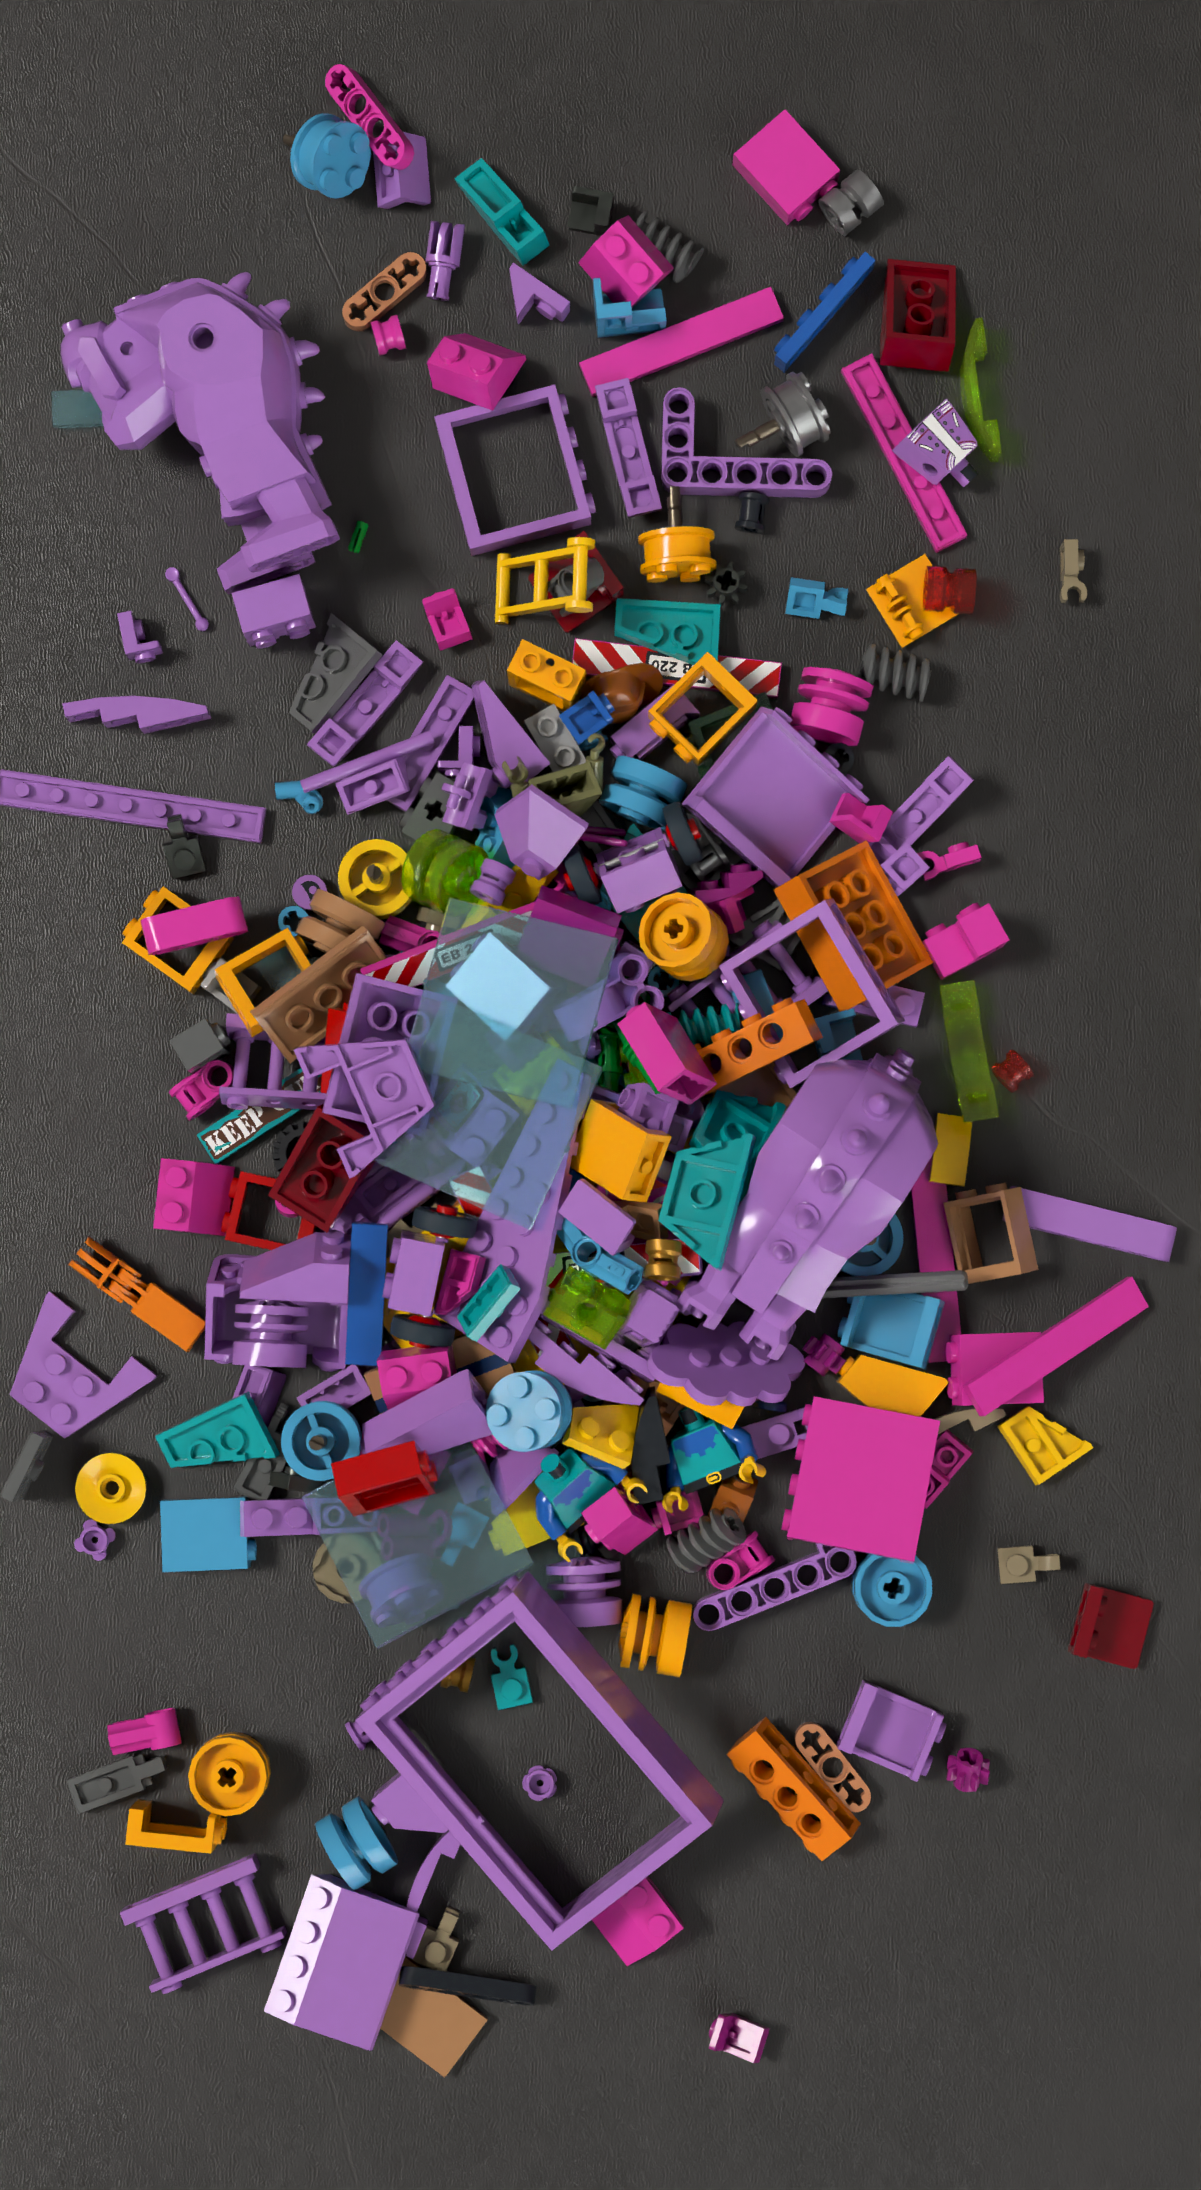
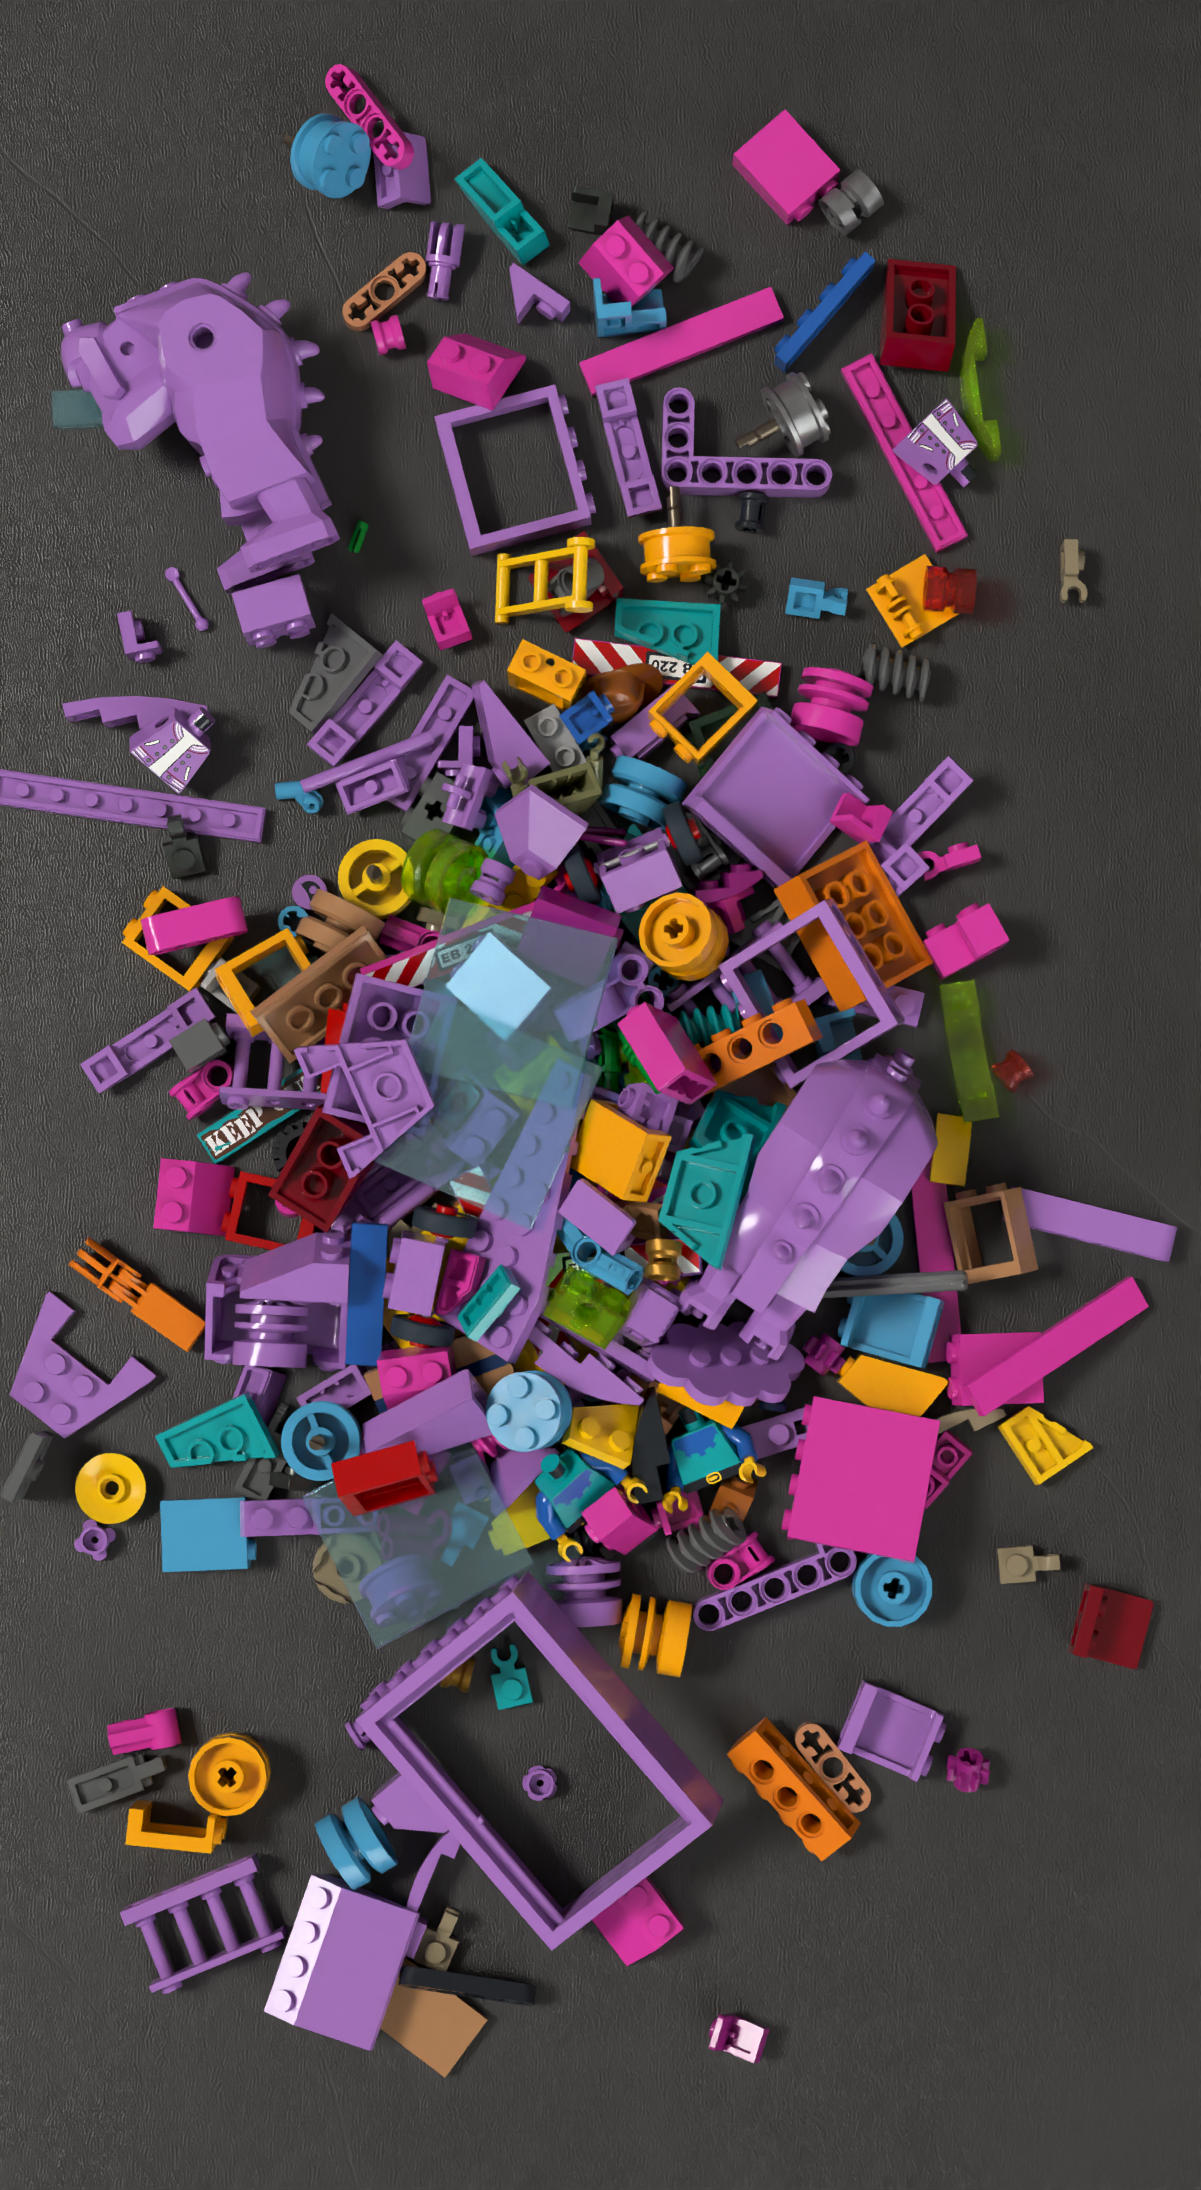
none -> medium lavender slope [80,988,216,1094]
none -> medium lavender torso [129,707,215,794]

